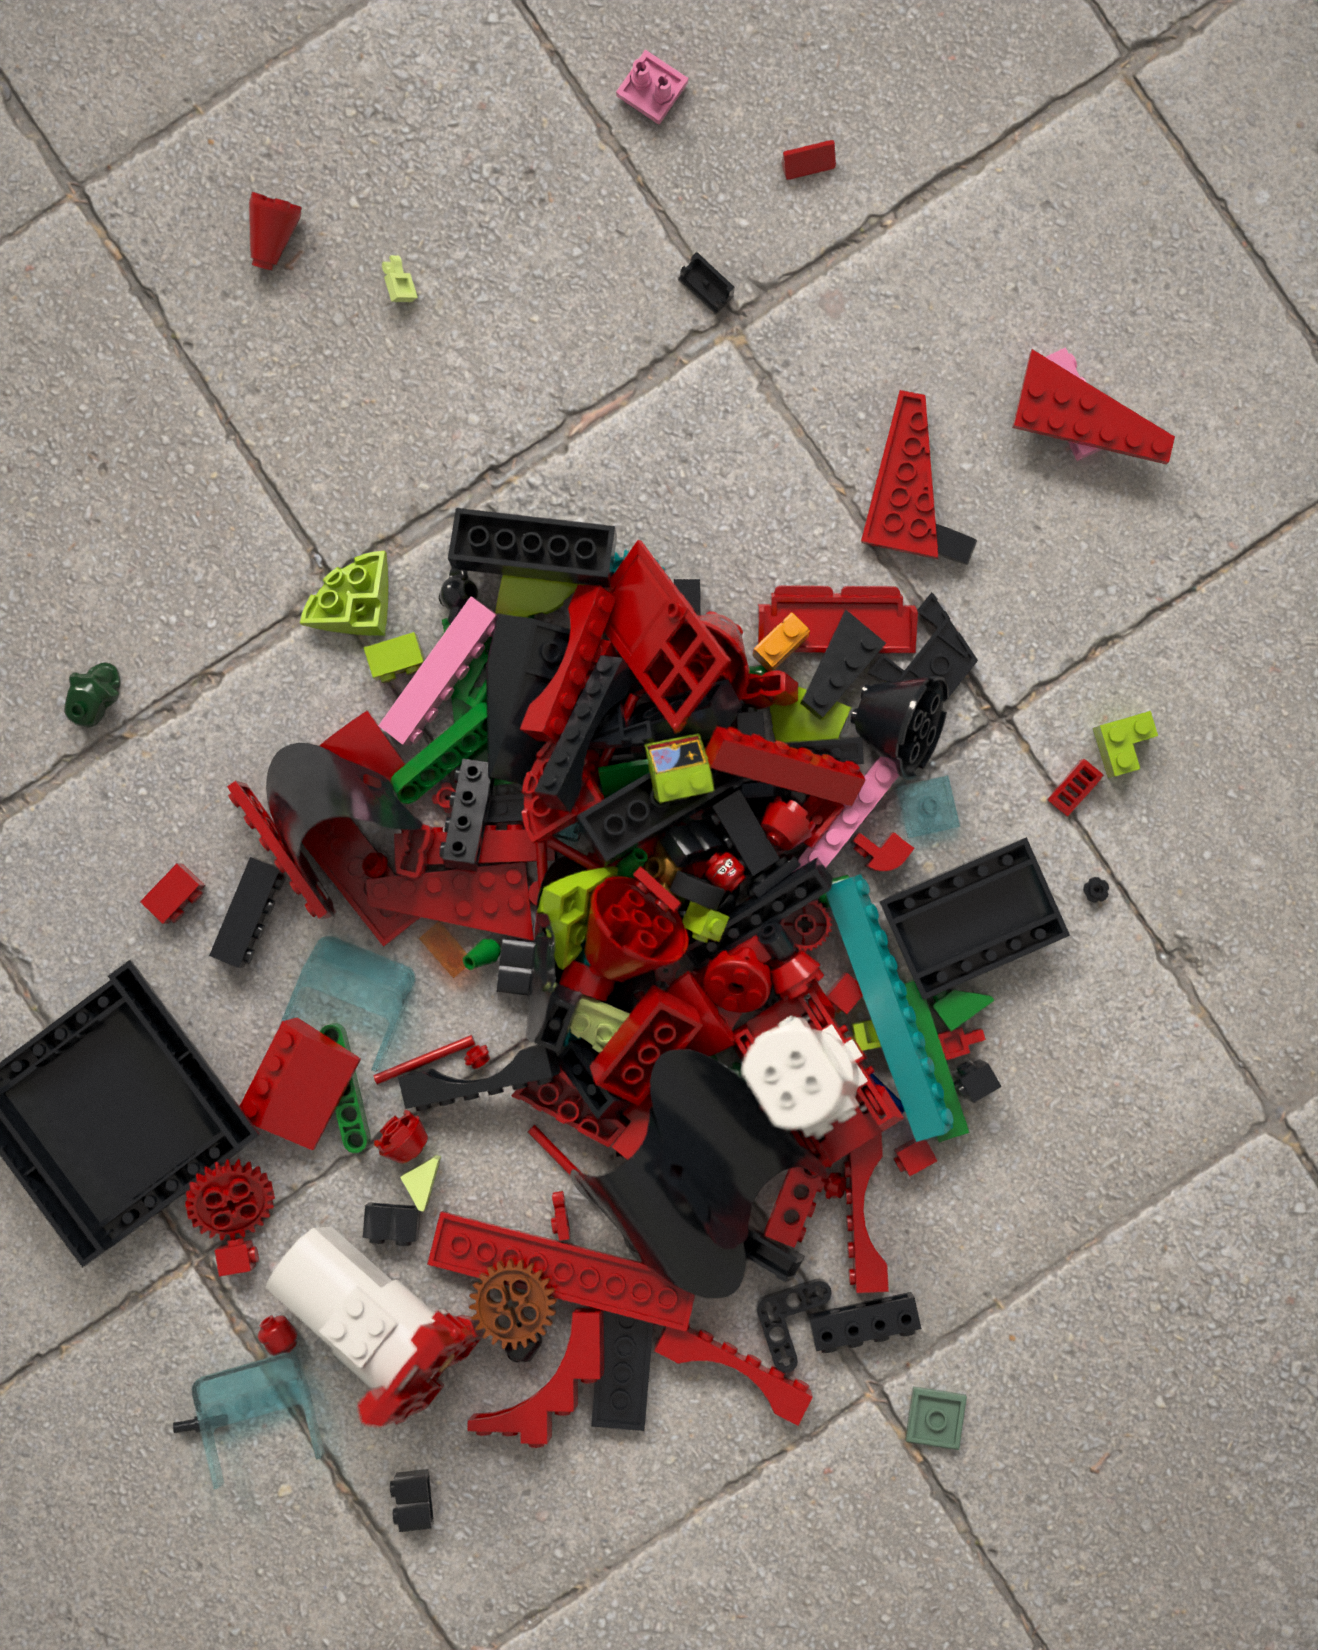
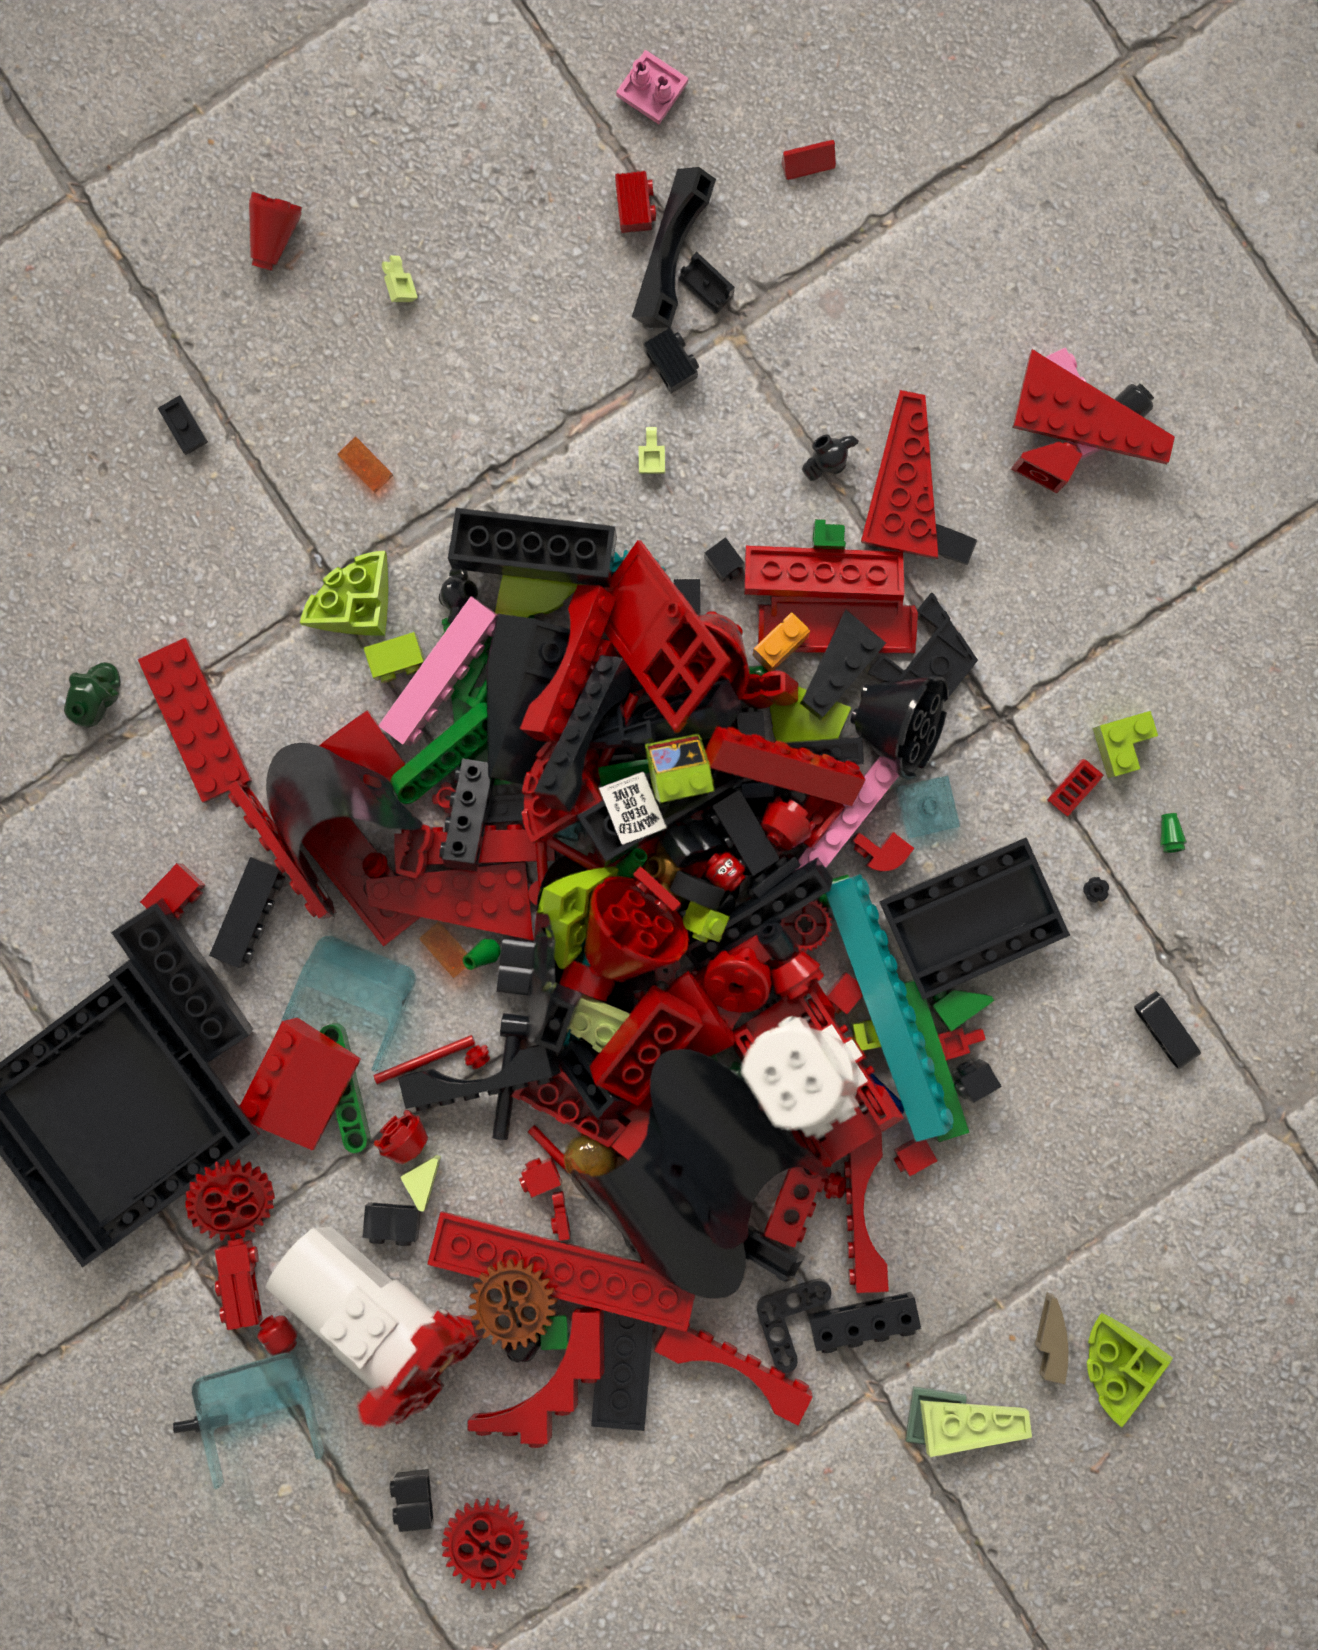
none -> black brick [111,898,253,1063]
none -> red plate [137,637,252,803]
none -> black plate [158,395,208,455]
none -> red brick [215,1269,263,1330]
none -> clear orange plate [337,436,393,493]
none -> red gear [441,1498,529,1590]
none -> black piece [492,1013,527,1140]
none -> red brick [519,1157,562,1198]
none -> green panel [540,1315,569,1350]
none -> clear yellow cylinder [563,1134,617,1177]
none -> white sticker [599,772,666,845]
none -> red brick [615,171,656,233]
none -> black arch [632,167,716,328]
none -> yellowish green plate [638,427,665,474]
none -> black brick [643,328,699,393]
none -> black brick [704,537,744,582]
none -> red plate [744,545,904,601]
none -> black piece [802,434,859,481]
none -> green panel [812,519,846,549]
none -> yellowish green wing [920,1401,1032,1457]
none -> red slope [1011,442,1083,494]
none -> dark tan slope [1035,1292,1069,1384]
none -> lime brick [1087,1312,1173,1428]
none -> black head [1115,383,1154,417]
none -> black beam [1134,991,1201,1069]
none -> green cone [1160,813,1187,853]

